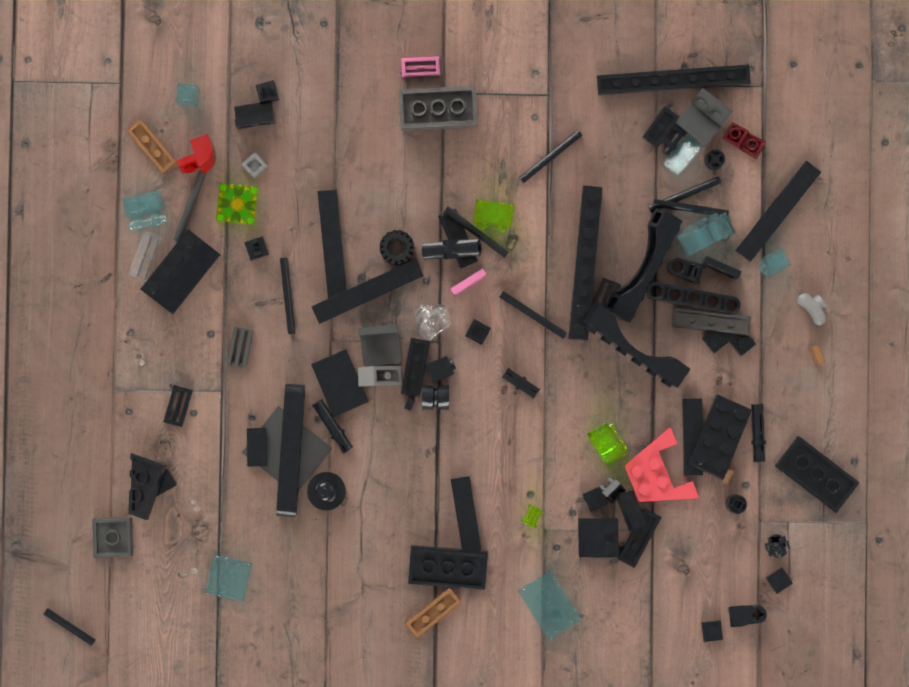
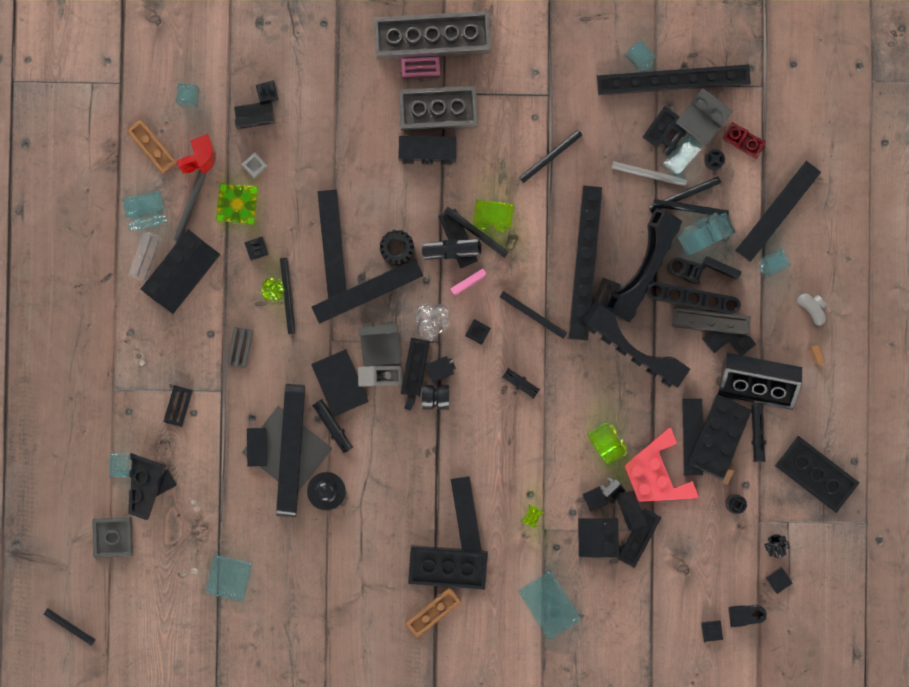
none -> clear light blue panel [109,453,131,477]
none -> clear neon green gear [260,278,285,302]
none -> flat silver brick [374,11,491,60]
none -> black brick [398,136,456,165]
none -> light grey bar [611,161,687,187]
none -> clear light blue brick [625,39,656,72]
none -> black slope [718,353,802,410]

